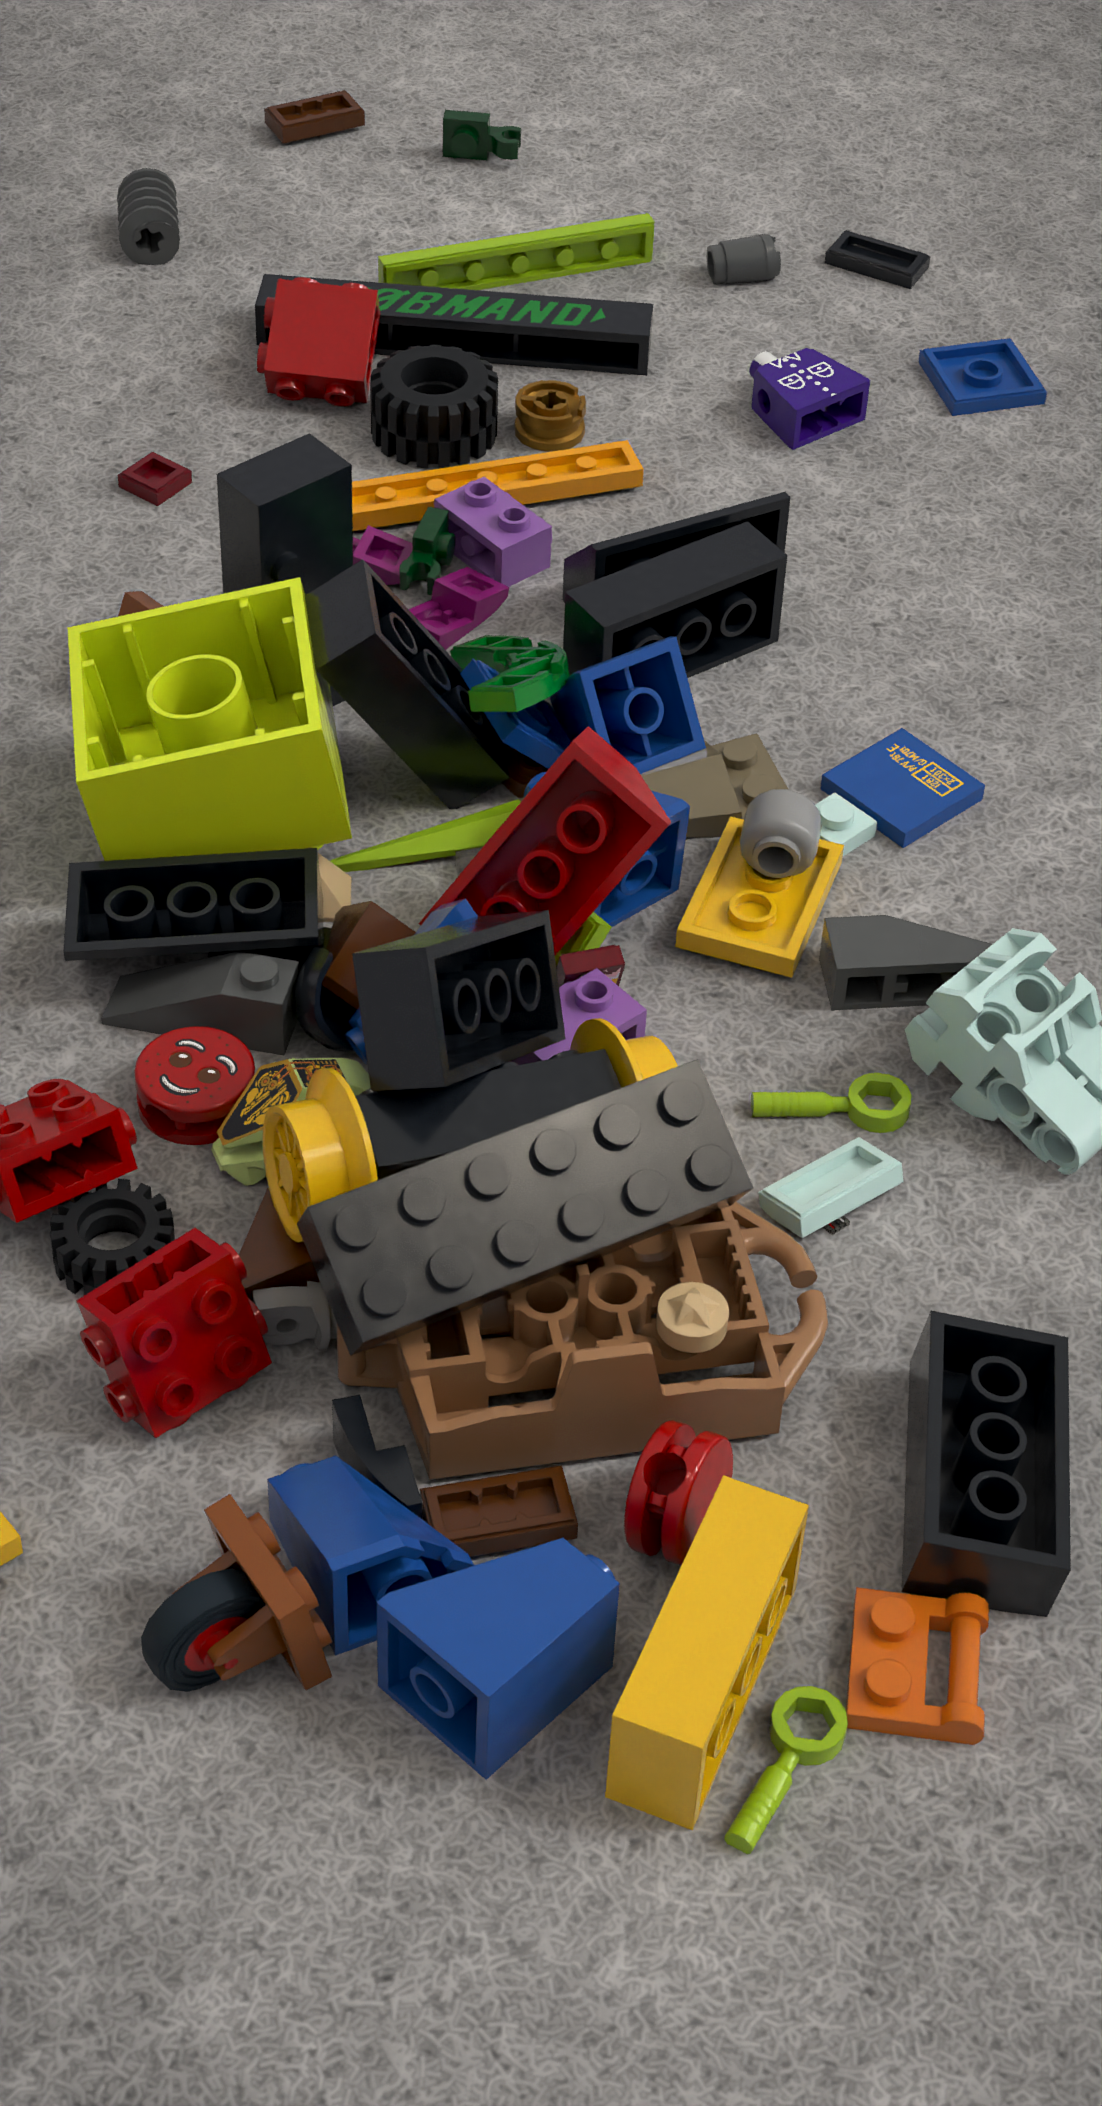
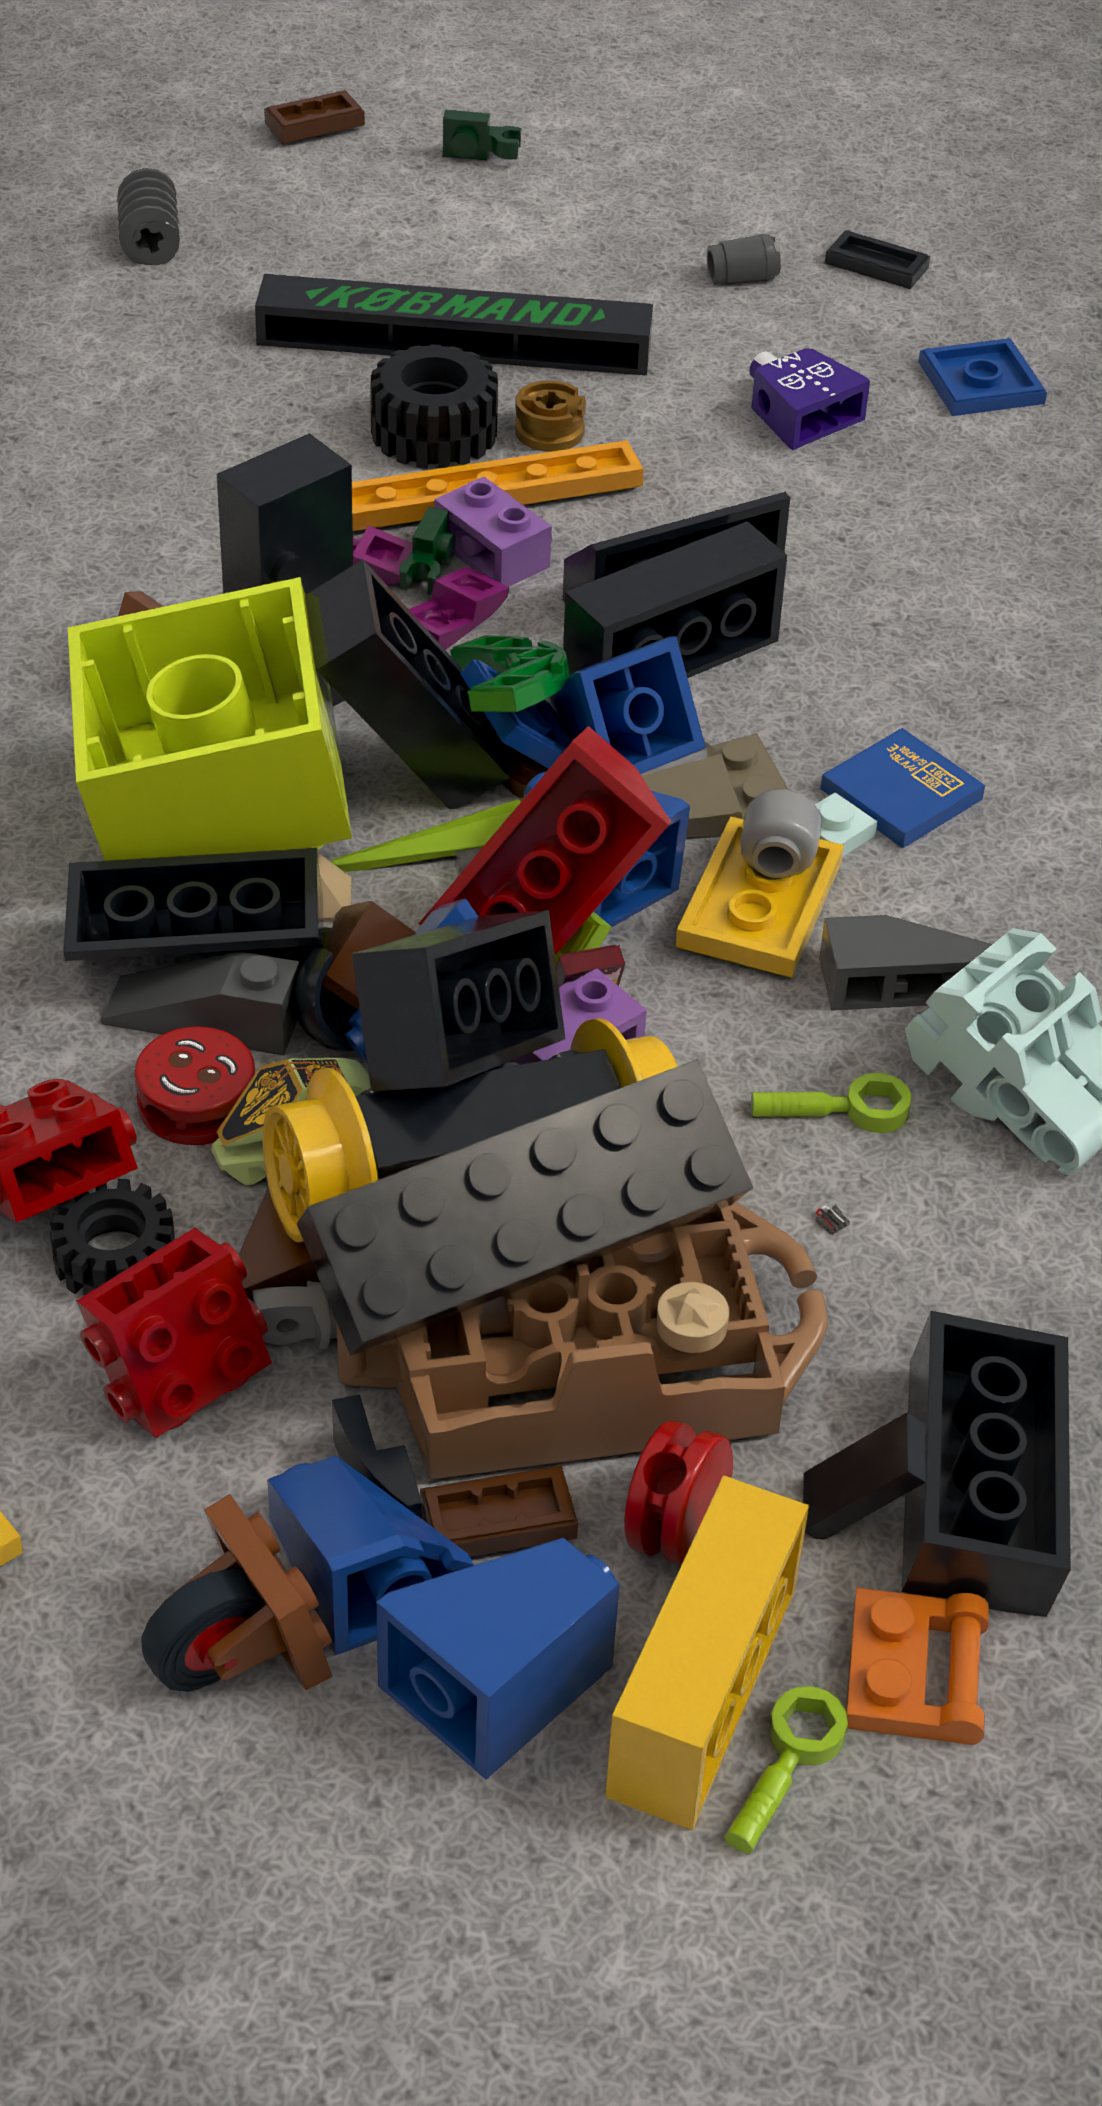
dark red tile [118,451,192,506] -> none
red brick [257,277,380,406] -> none
lime tile [378,213,655,290] -> none
light aqua tile [758,1137,903,1238] -> none
none -> black tile [803,1412,926,1540]

